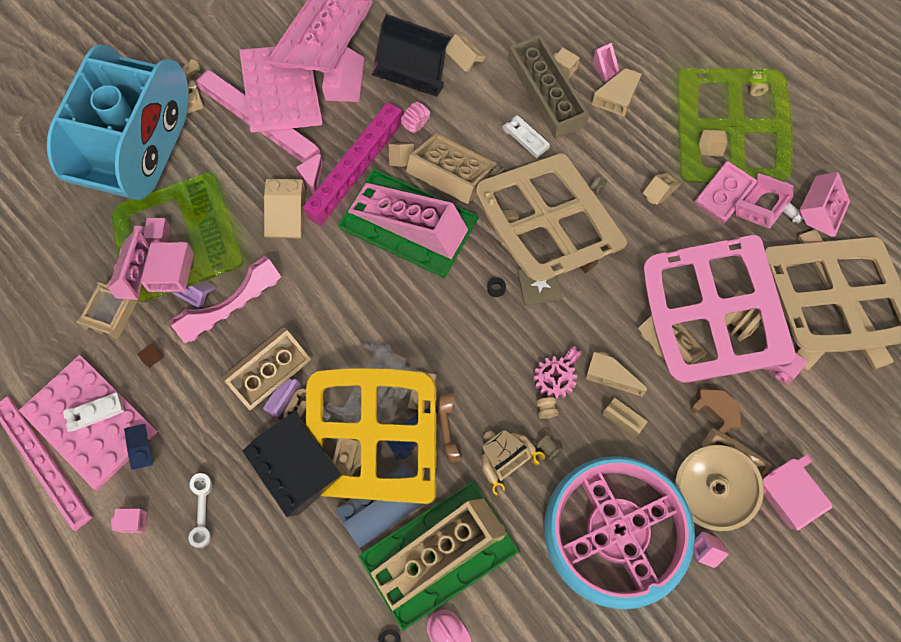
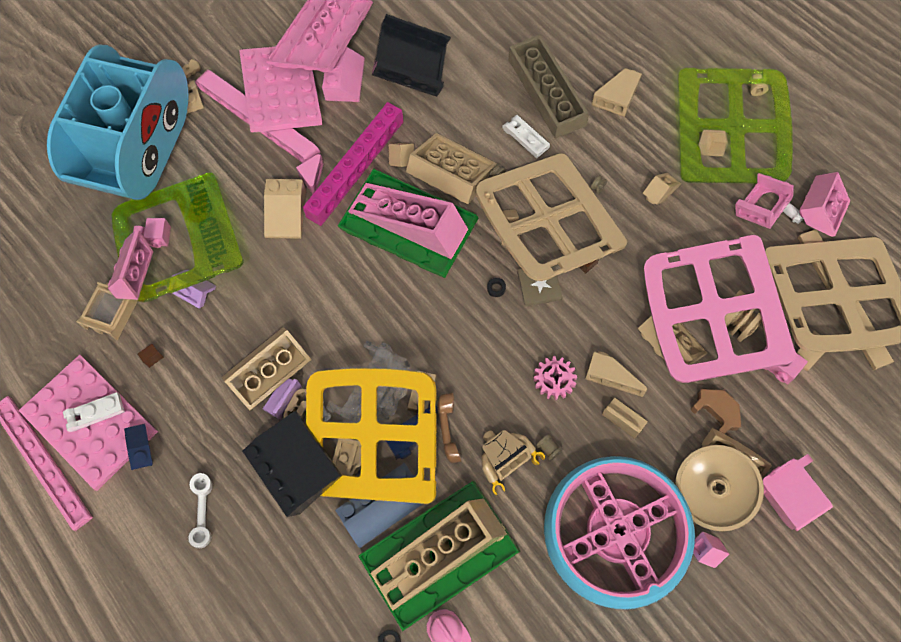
bright pink brick [111,509,147,533] -> none
bright pink brick [141,241,194,292] -> none
bright pink arch [169,255,281,343] -> none
bright pink gear [401,102,430,133] -> none
tan panel [446,34,486,72] -> none
tan wheel [536,397,559,419] -> none
tan brick [553,48,580,79] -> none
bright pink bush [564,346,582,365] -> none
bright pink slope [592,43,620,83] -> none
bright pink tile [694,161,758,224] -> none

